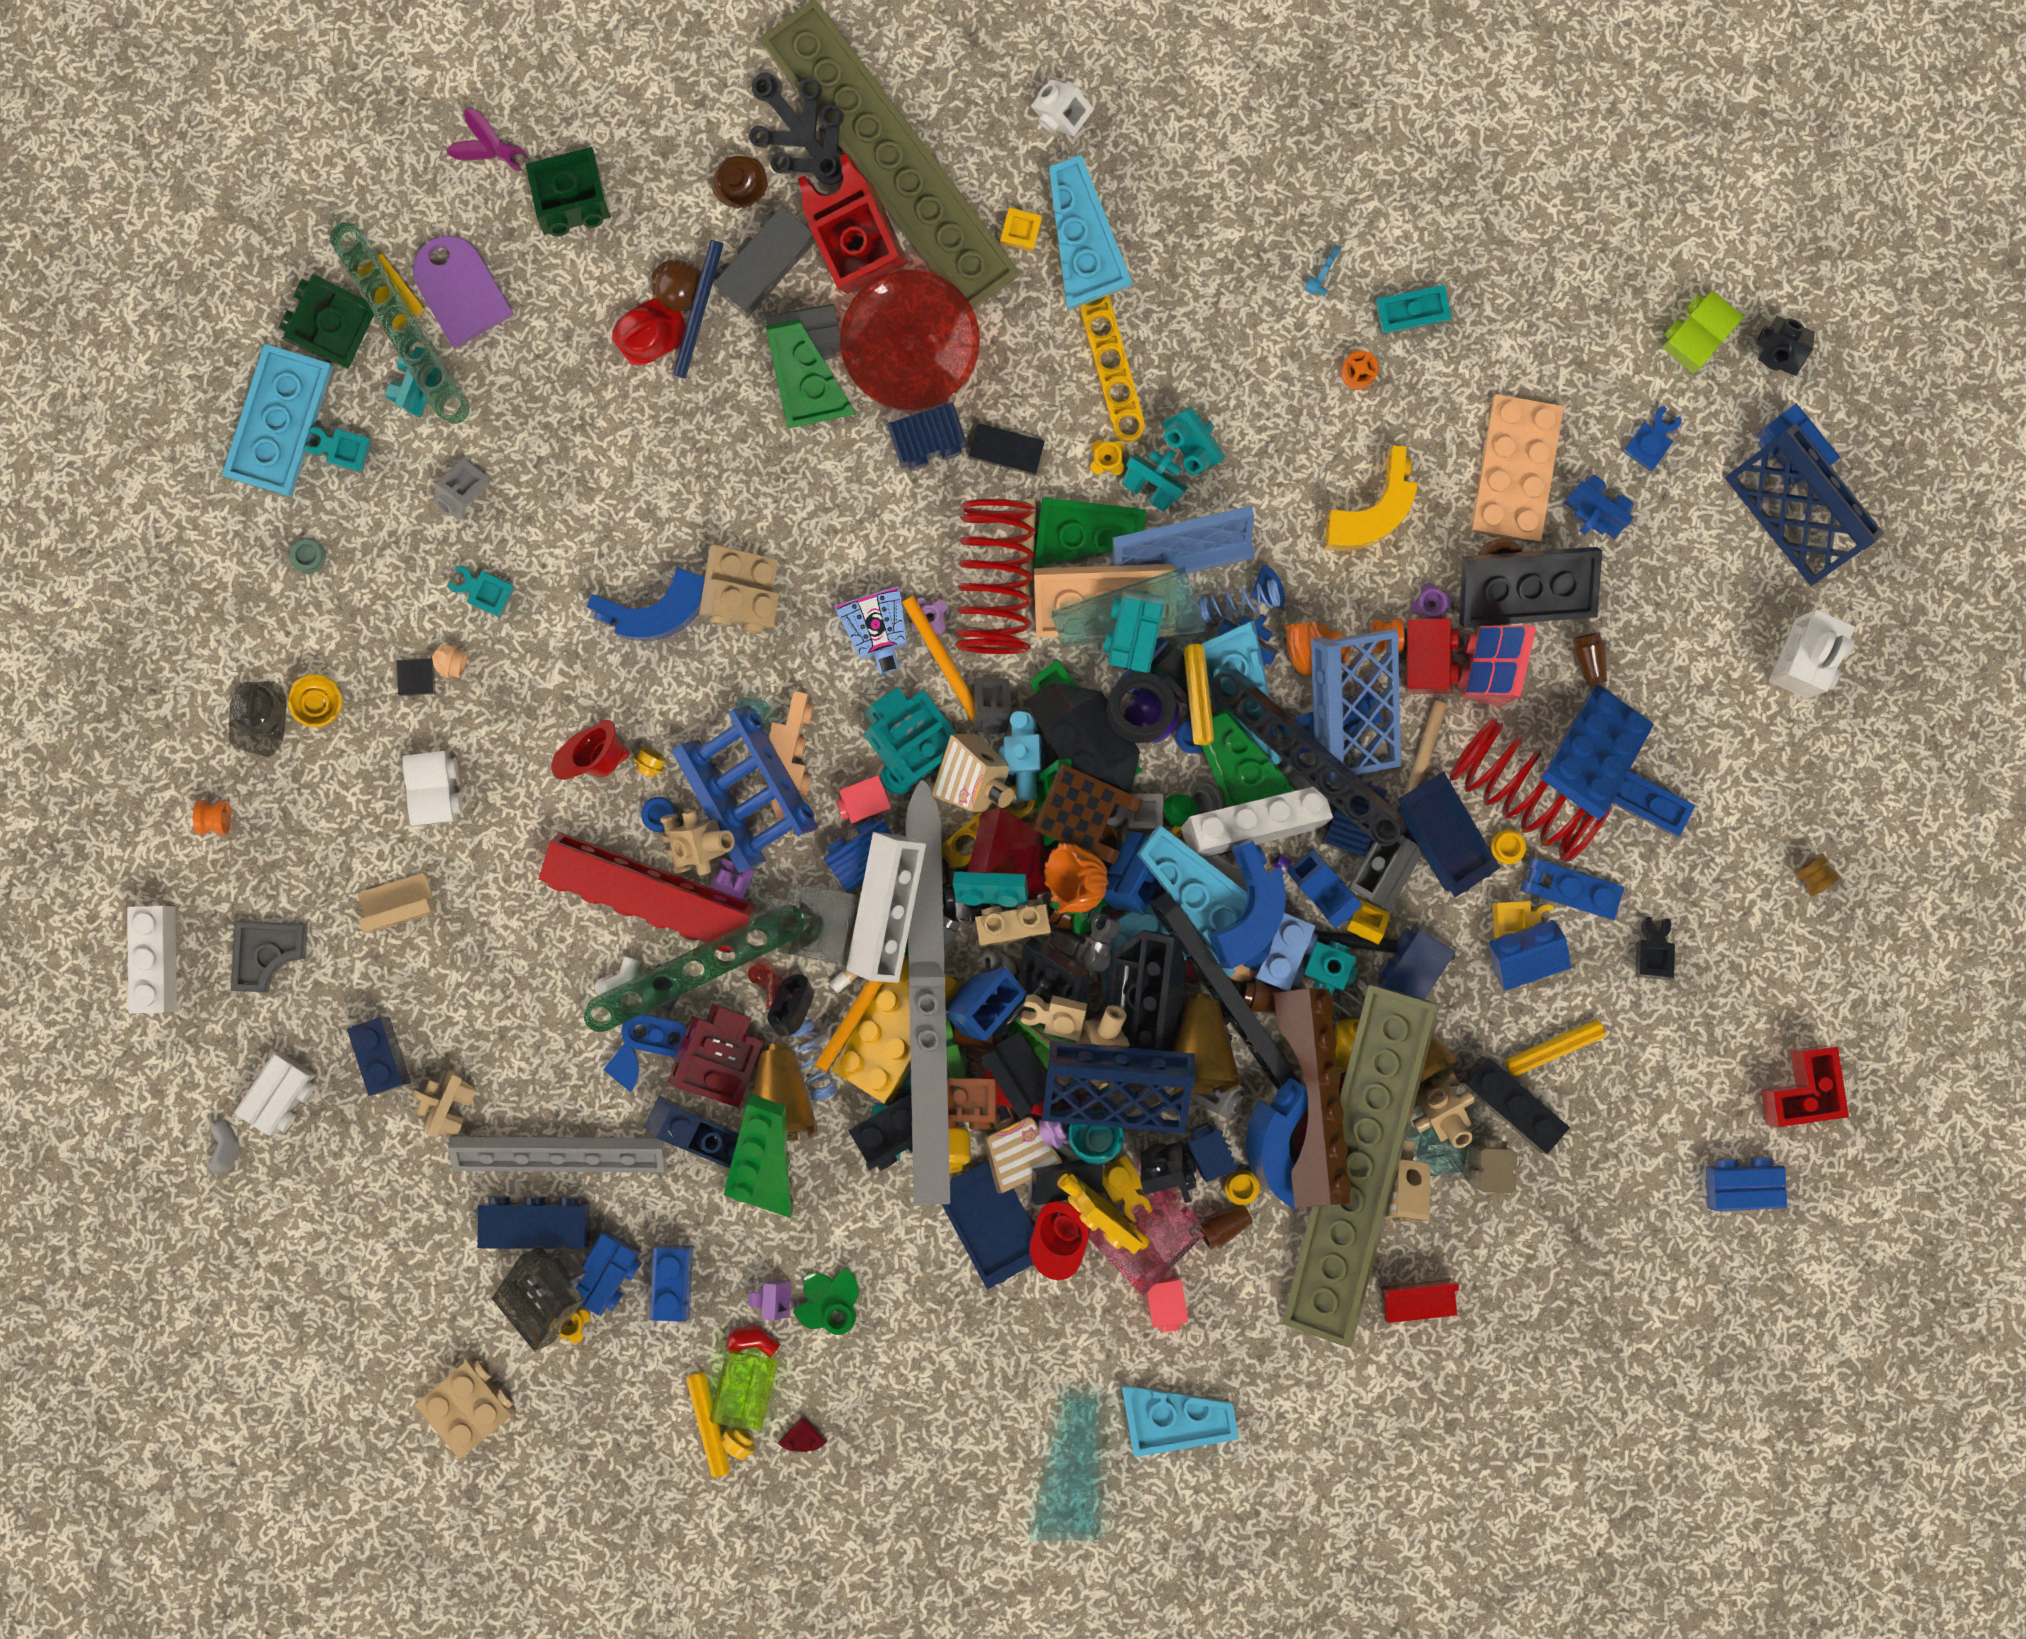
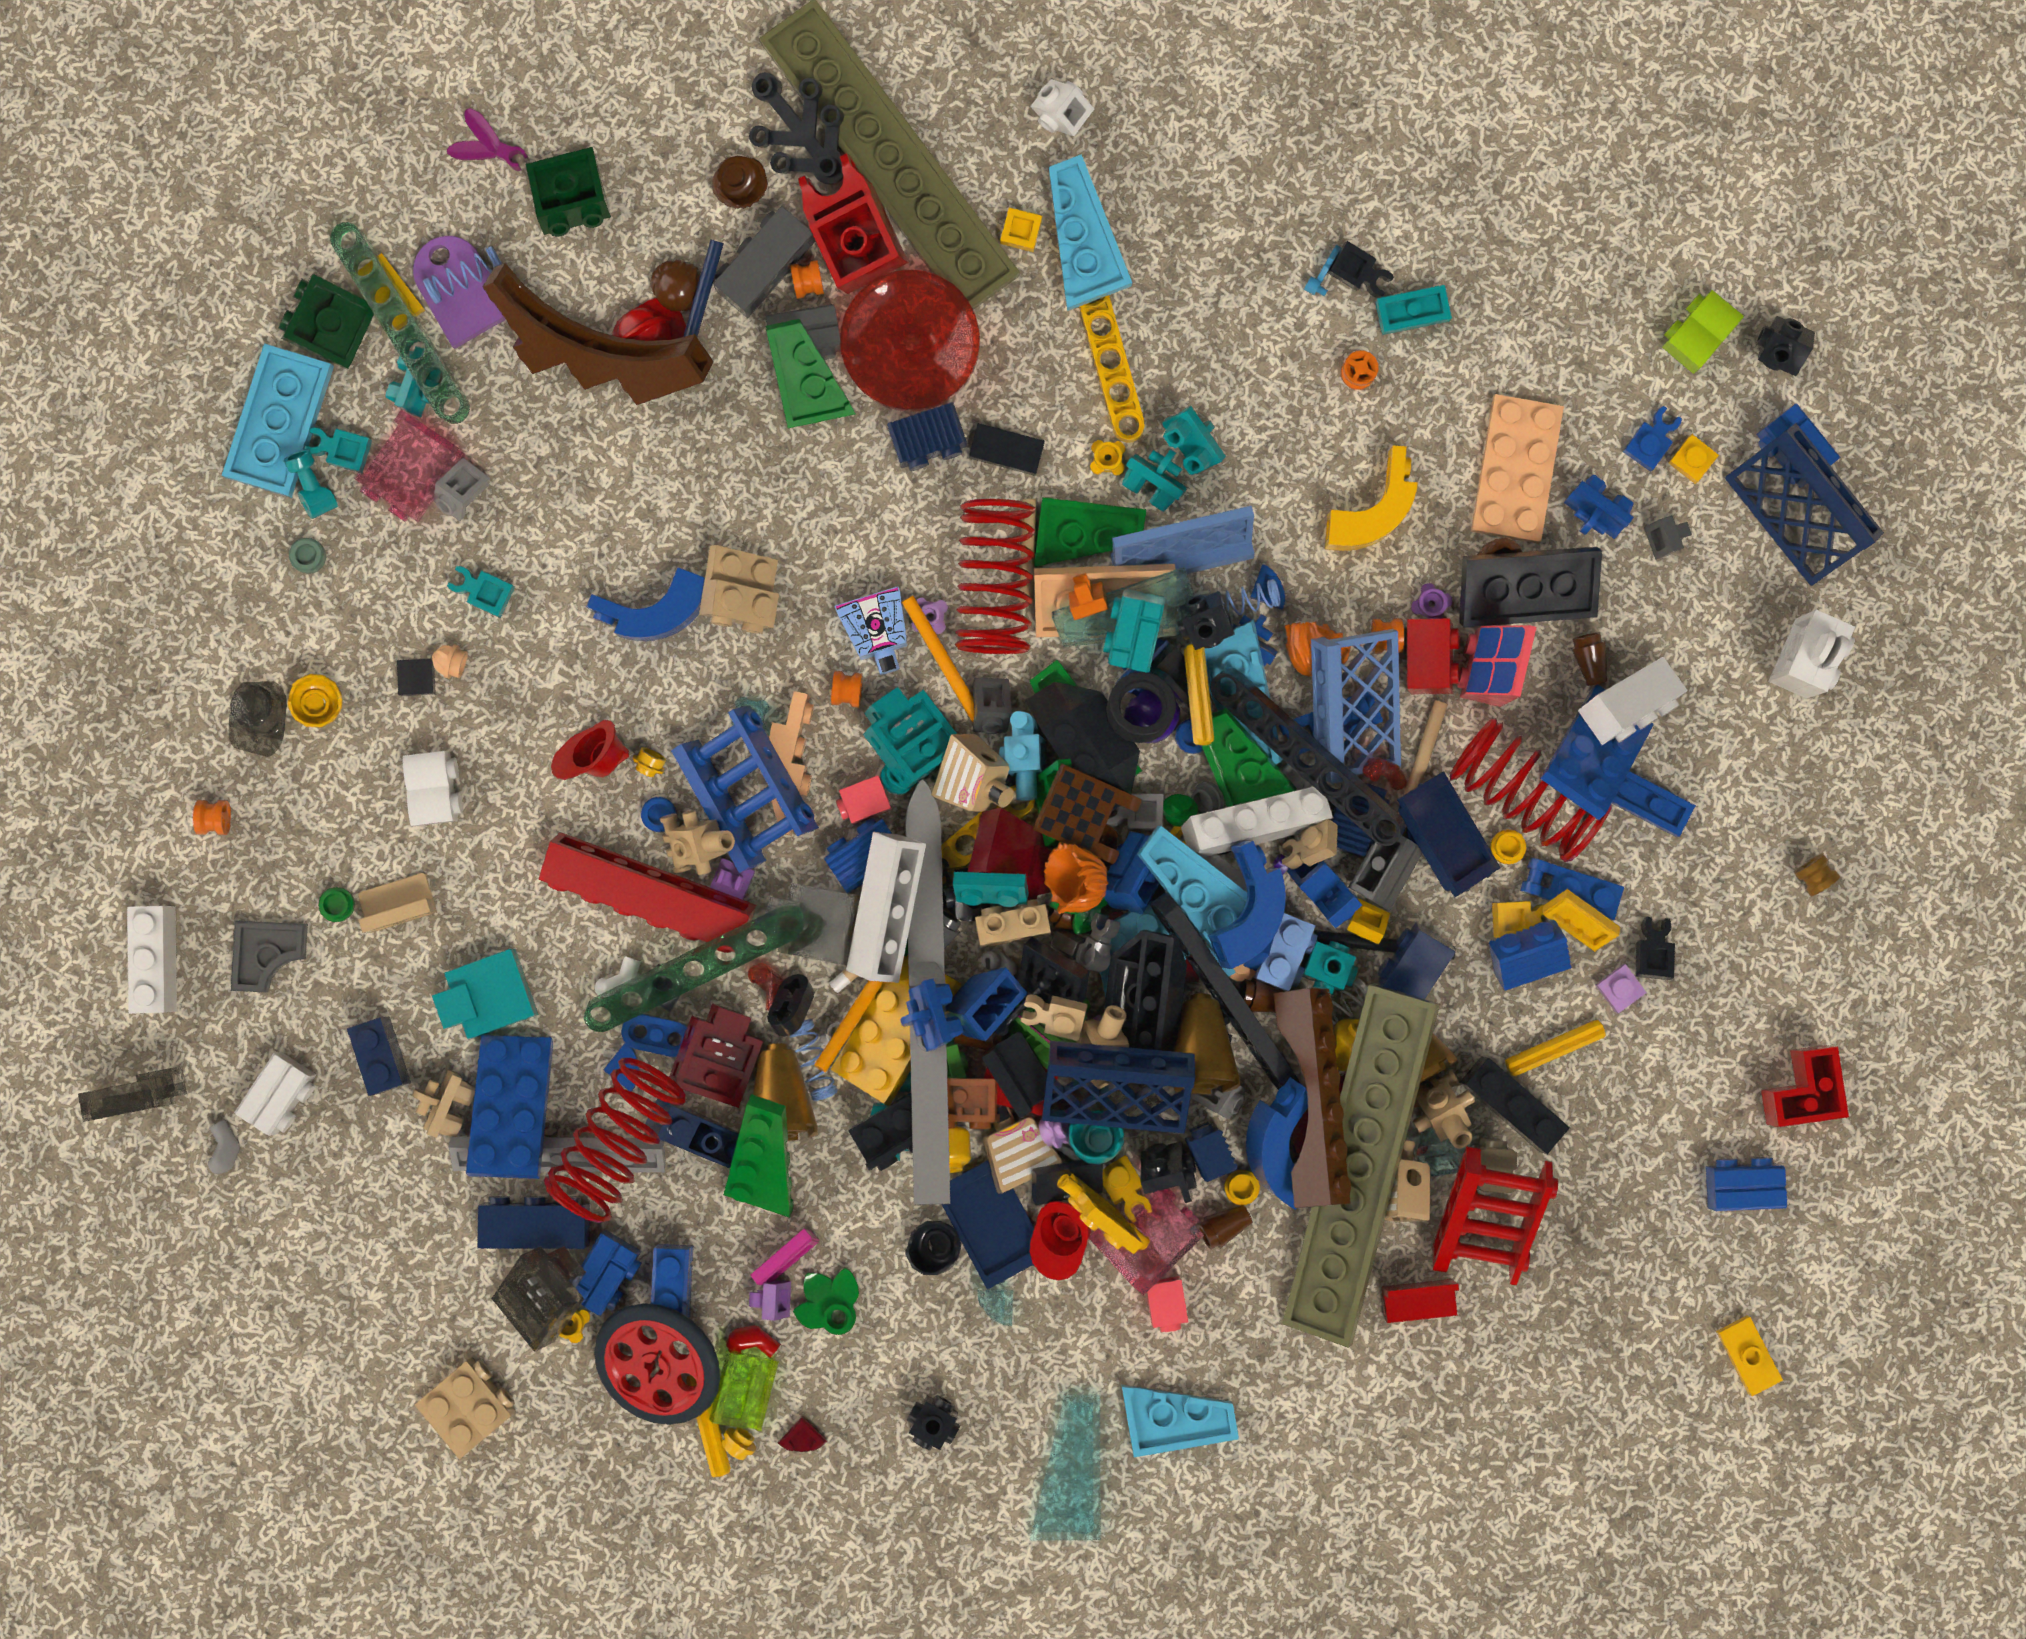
none -> clear smoke piece [78,1067,187,1122]
none -> teal leg [283,449,338,519]
none -> green plate [318,887,355,922]
none -> clear pink panel [354,409,466,522]
none -> light blue piece [423,246,502,304]
none -> teal piece [432,949,539,1039]
none -> blue plate [466,1035,553,1179]
none -> reddish brown arch [482,263,714,405]
none -> red piece [543,1058,687,1223]
none -> wedge [594,1303,720,1425]
none -> dark pink tile [750,1228,819,1286]
none -> orange wheel [790,260,824,299]
none -> orange wheel [831,671,863,708]
none -> blue hips [900,978,963,1052]
none -> black hair [905,1220,961,1275]
none -> black brick [907,1395,960,1450]
none -> clear light blue tile [977,1289,1013,1326]
none -> orange tile [1069,573,1108,620]
none -> black brick [1177,591,1235,650]
none -> tan plate [1282,819,1338,869]
none -> black plate [1327,241,1394,298]
none -> clear red arm [1362,757,1407,790]
none -> red fence [1432,1146,1558,1285]
none -> yellow plate [1542,889,1620,952]
none -> white brick [1578,657,1688,745]
none -> lavender plate [1595,964,1647,1013]
none -> dark grey tile [1644,515,1692,560]
none -> yellow plate [1668,434,1719,484]
none -> yellow plate [1716,1315,1783,1396]

